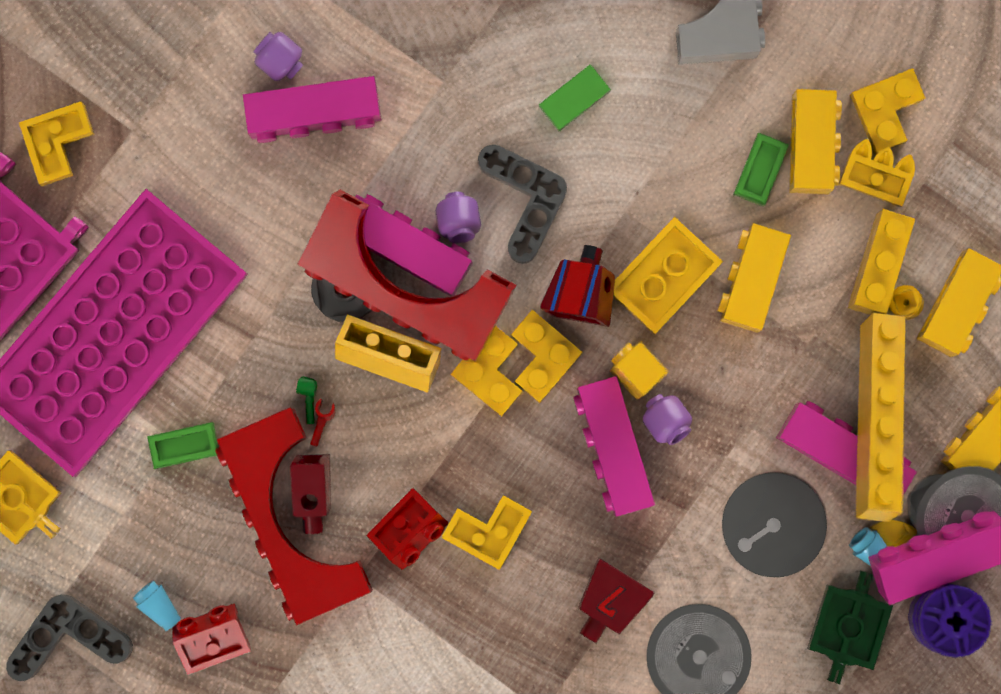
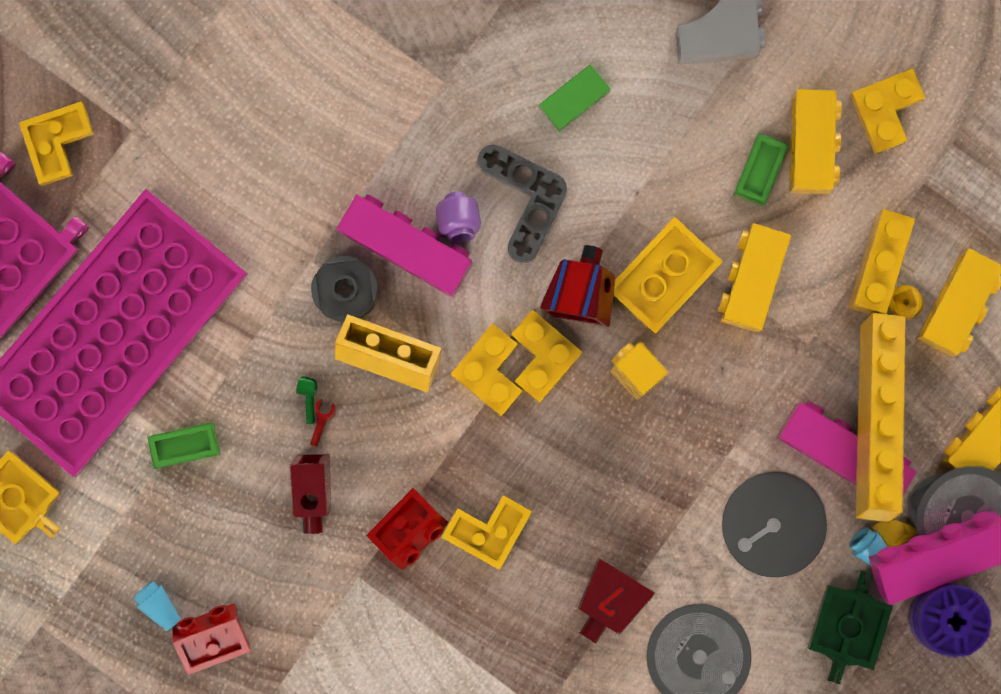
dark grey beam [6,594,133,681] -> none
red arch [215,407,373,626] -> none
dark pink brick [243,76,382,143] -> none
medium lavender head [253,32,303,81] -> none
red arch [297,189,517,361] -> none
dark pink brick [573,376,655,517] -> none
medium lavender head [642,394,692,445] -> none
yellow plate [839,139,915,207] -> none

